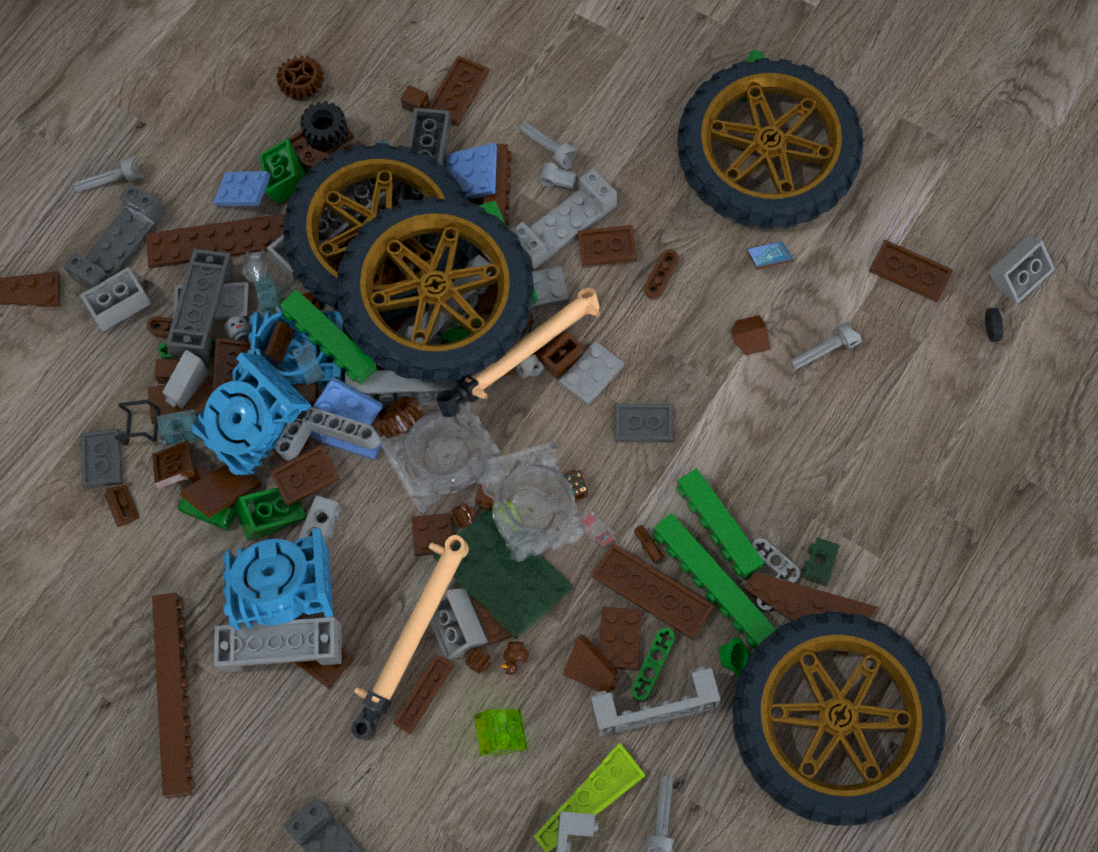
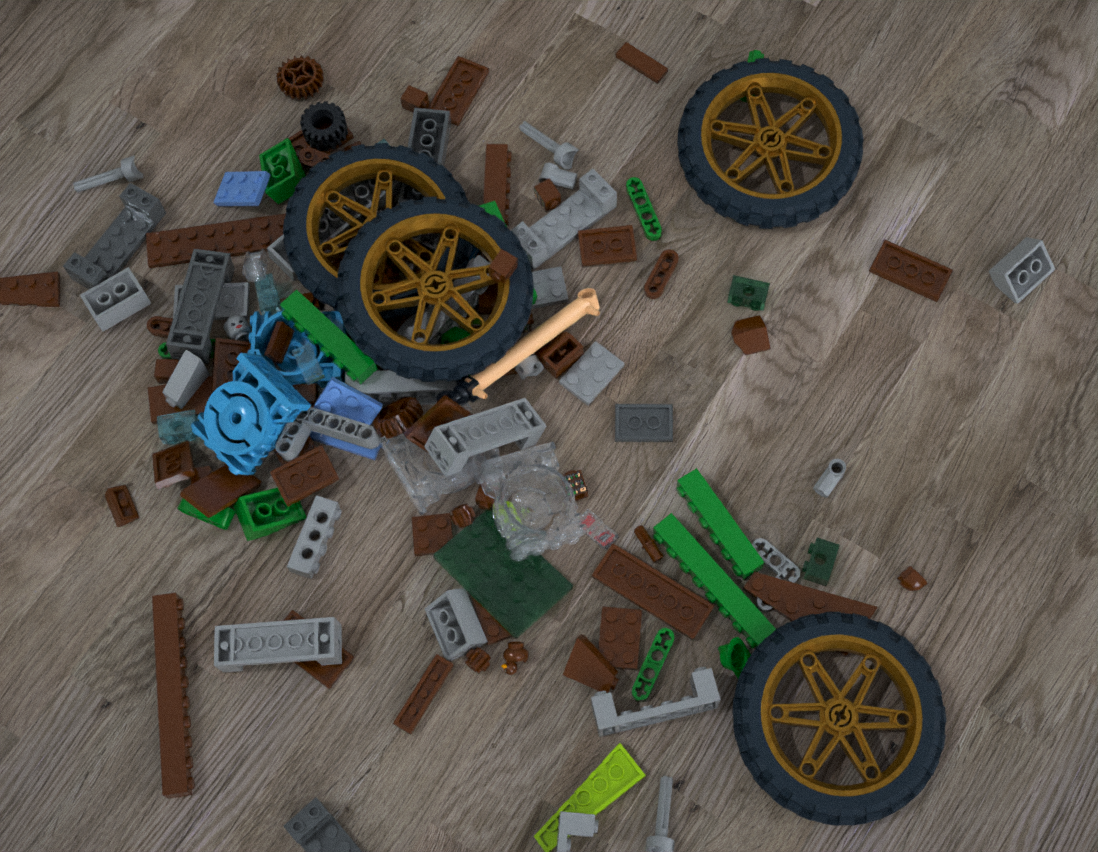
dark grey tile [81,428,123,489] -> none
black piece [115,400,160,445] -> none
dark azure brick [222,528,334,630] -> none
light nougat piece [351,535,469,741] -> none
medium blue plate [446,143,497,200] -> none
clear neon green slope [474,709,527,756] -> none
piece [746,241,793,270] -> none
light grey piece [790,321,862,369] -> none
black tyre [985,308,1003,342] -> none
none -> reddish brown plate [405,395,473,453]
none -> light grey plate [424,398,547,477]
none -> reddish brown brick [489,249,518,284]
none -> reddish brown brick [534,178,561,212]
none -> reddish brown tile [616,42,668,84]
none -> green beam [626,177,662,241]
none -> clear green brick [727,275,770,311]
none -> light grey piece [813,459,846,498]
none -> reddish brown piece [897,566,927,591]

